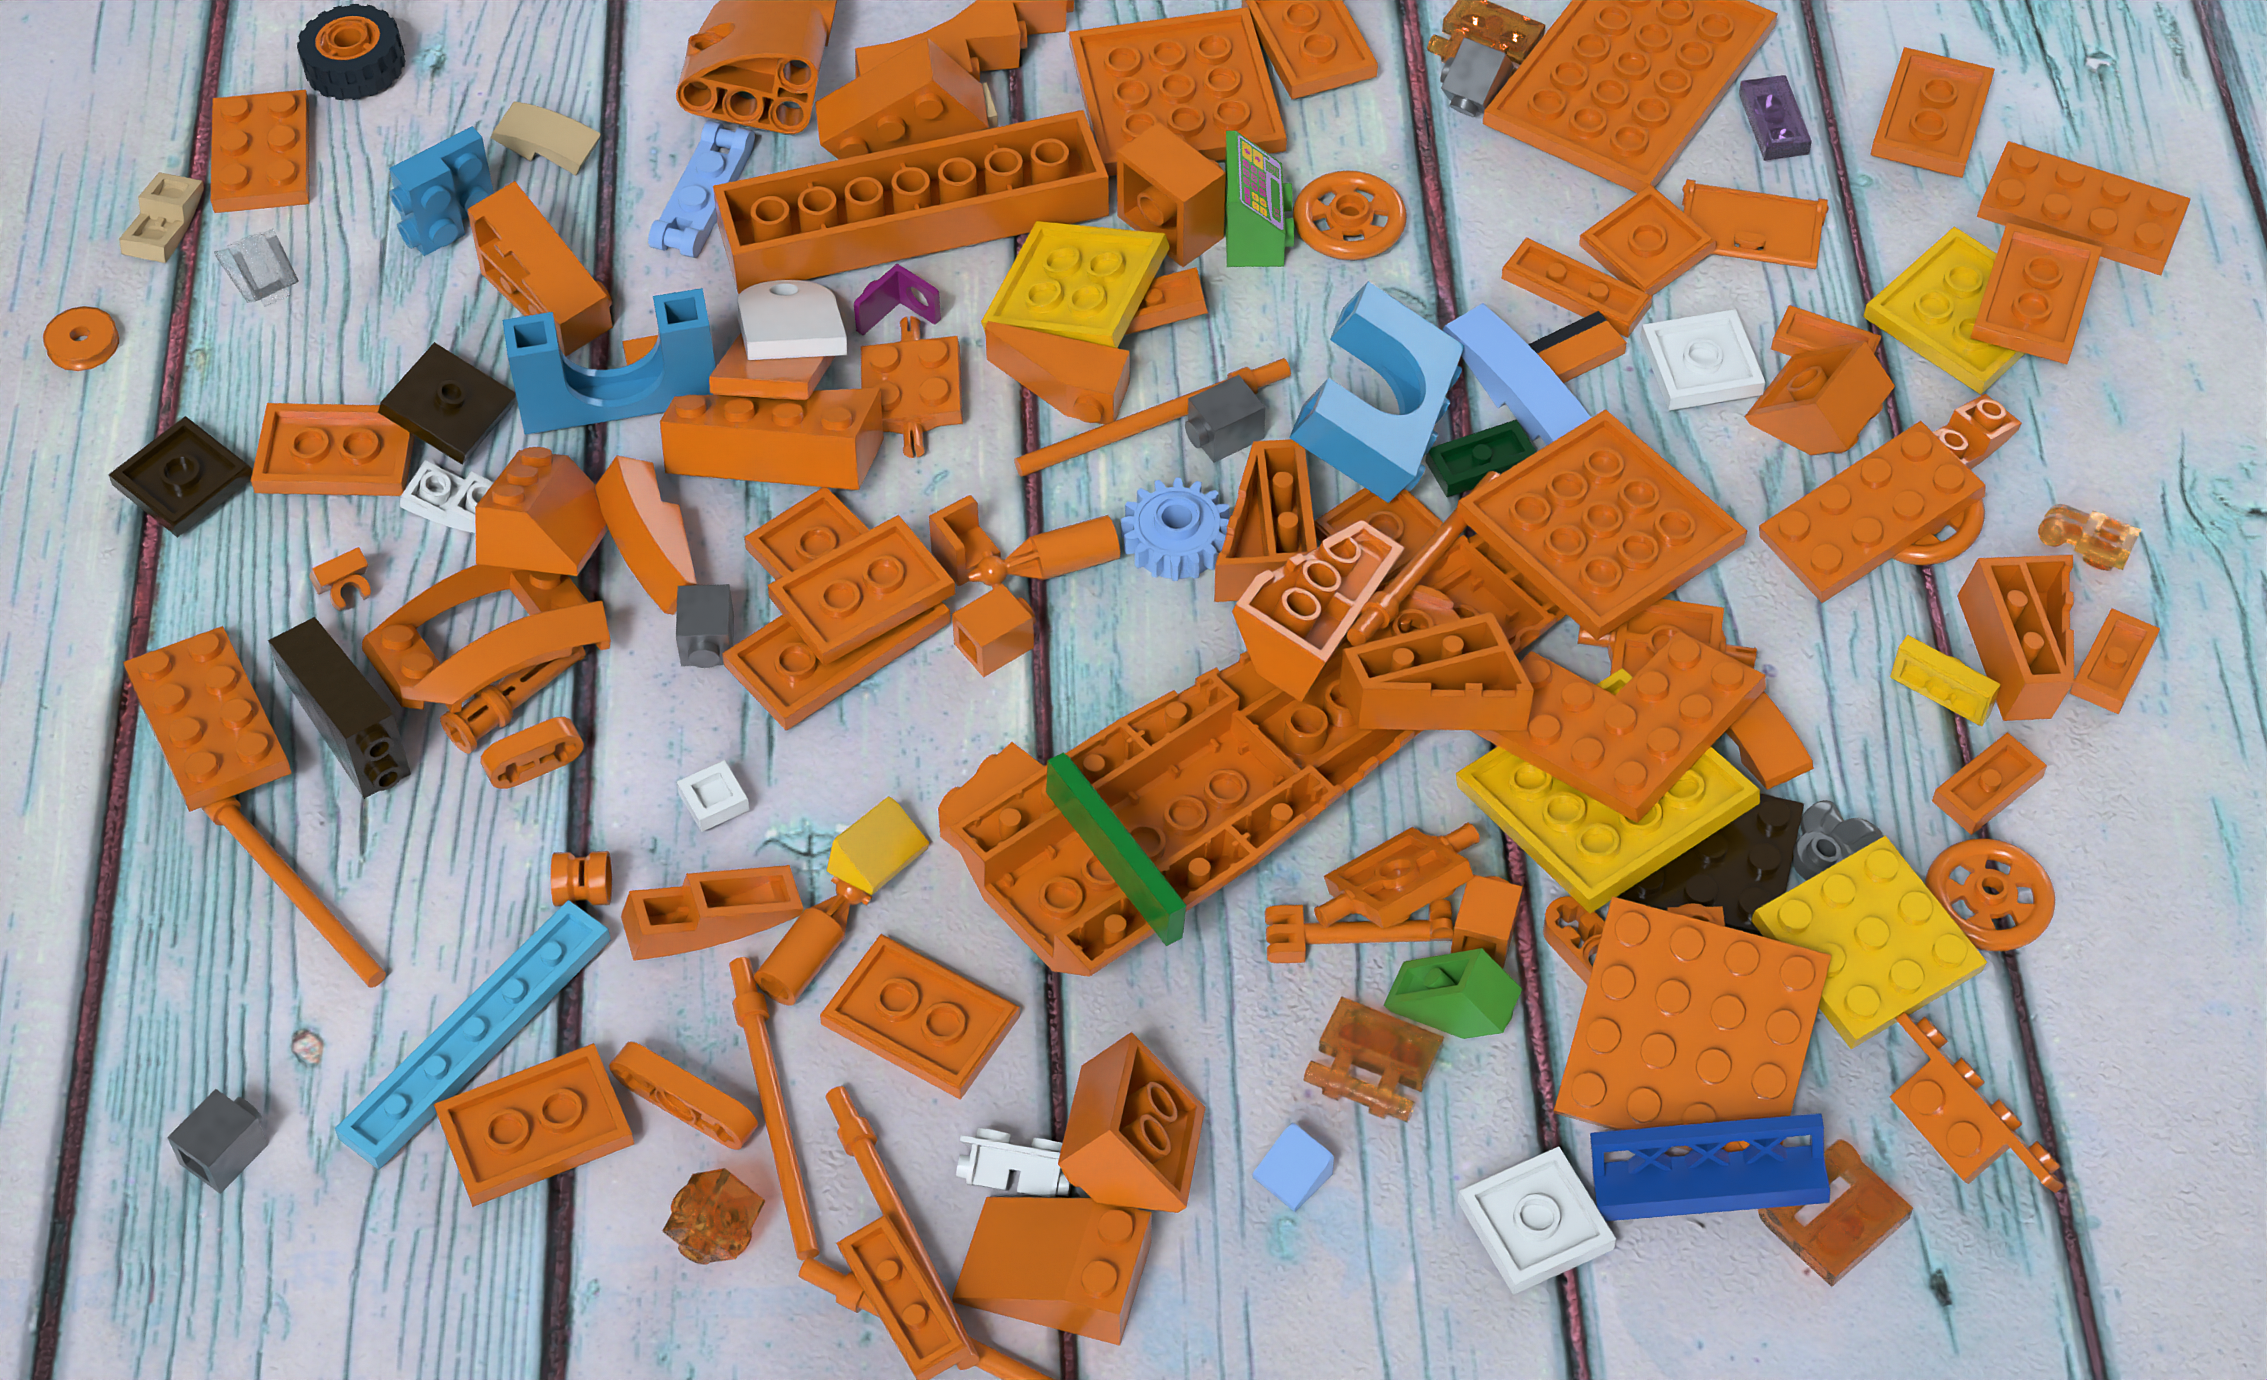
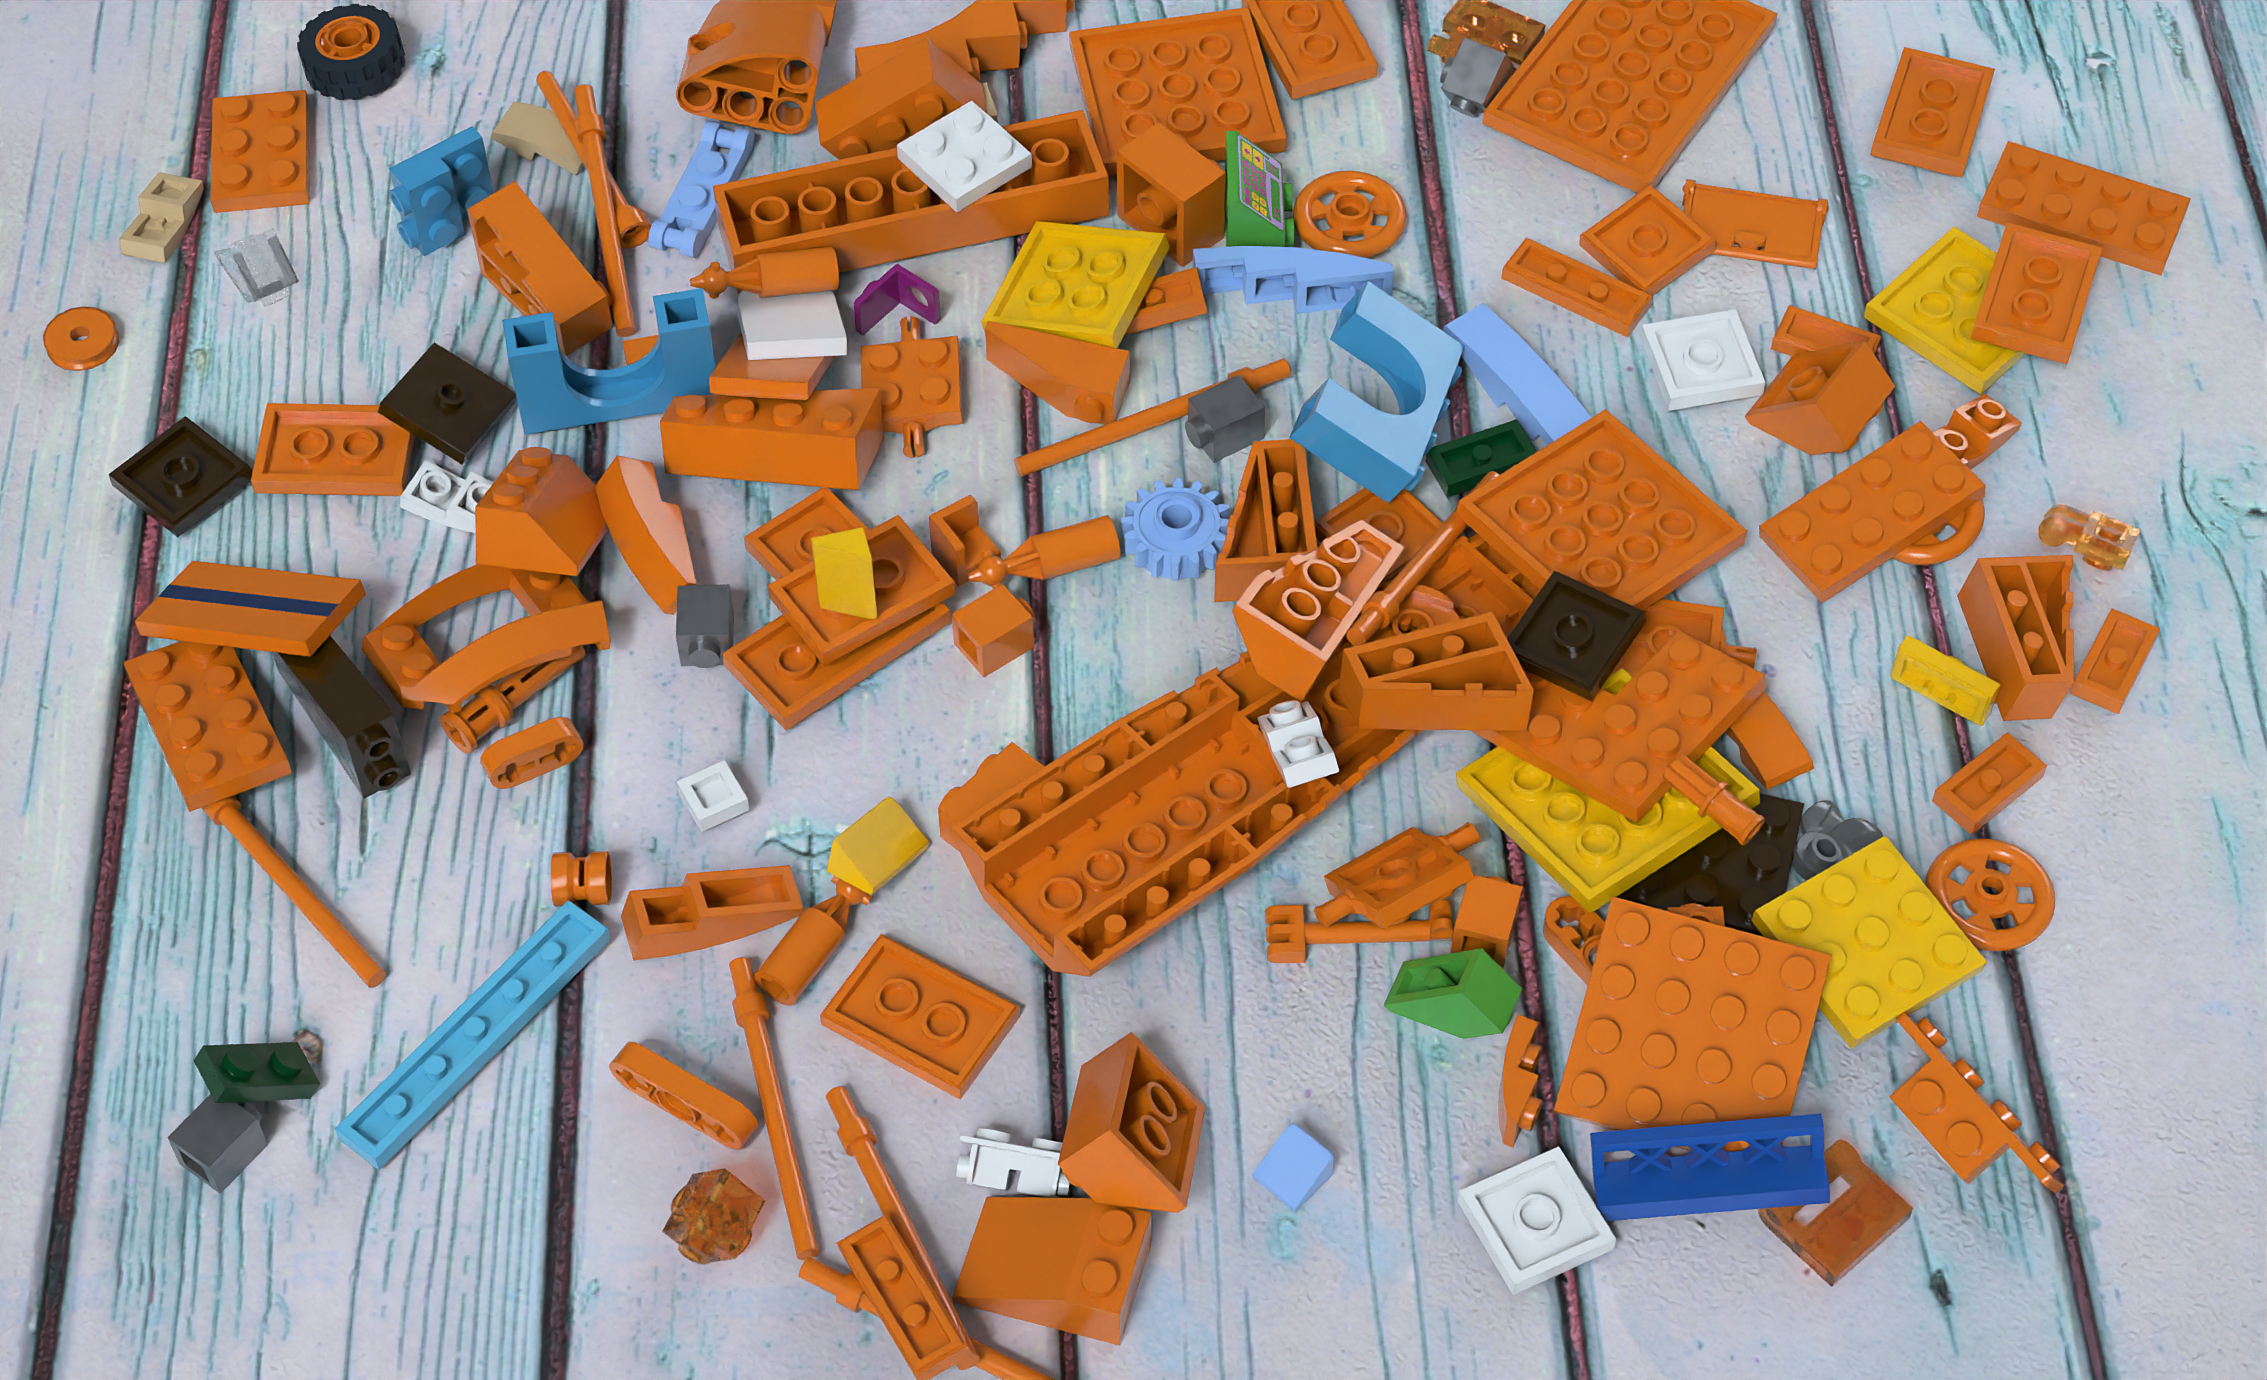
orange tile [309,547,371,611] -> none
orange plate [434,1043,634,1207] -> none
green tile [1046,752,1186,946] -> none
clear orange plate [1303,996,1444,1123] -> none
orange tile [1528,311,1627,383] -> none
clear purple plate [1739,75,1812,161] -> none
none -> orange tile [135,561,366,657]
none -> dark green plate [193,1042,320,1103]
none -> orange piece [536,71,652,249]
none -> orange bar [574,84,636,337]
none -> orange wheel [690,246,839,299]
none -> yellow slope [811,528,878,619]
none -> white plate [897,100,1032,212]
none -> light blue slope [1193,246,1394,314]
none -> white slope [1257,700,1339,788]
none -> orange slope [1498,1014,1543,1148]
none -> dark brown plate [1507,571,1646,701]
none -> orange axle [1663,755,1765,846]

